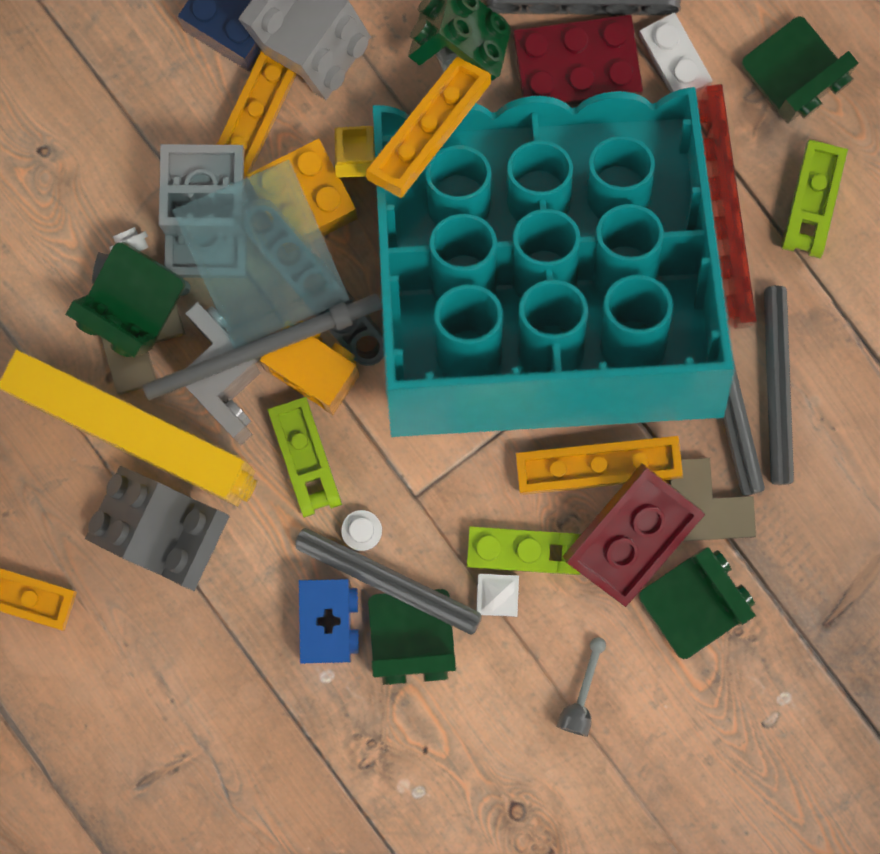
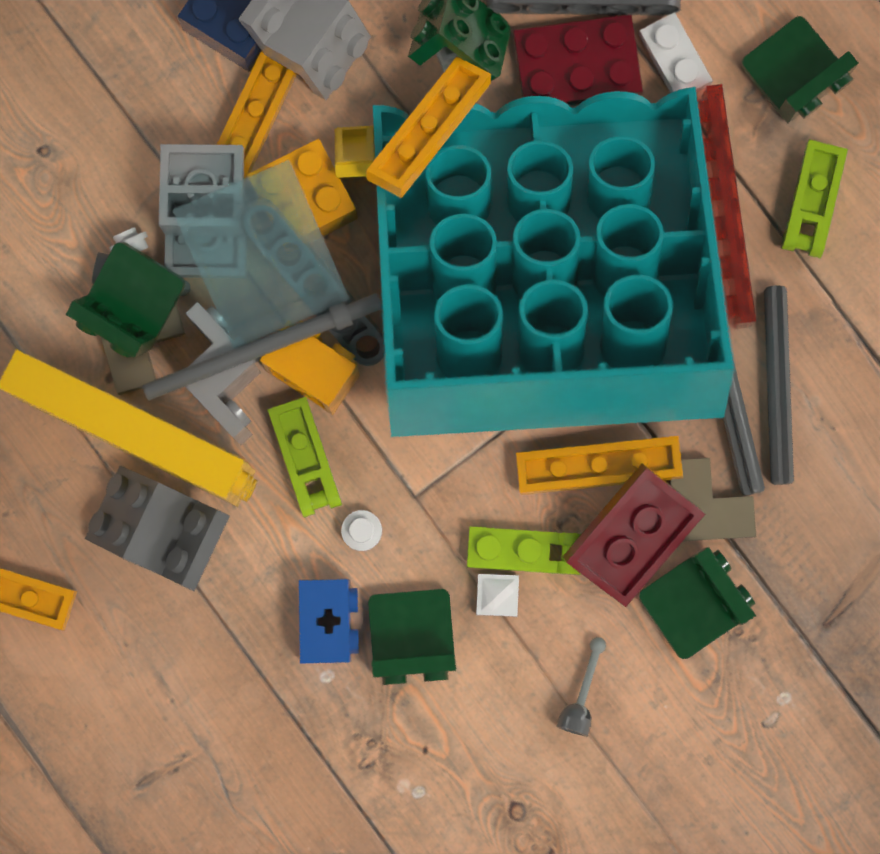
dark grey axle [295,528,482,634] -> none

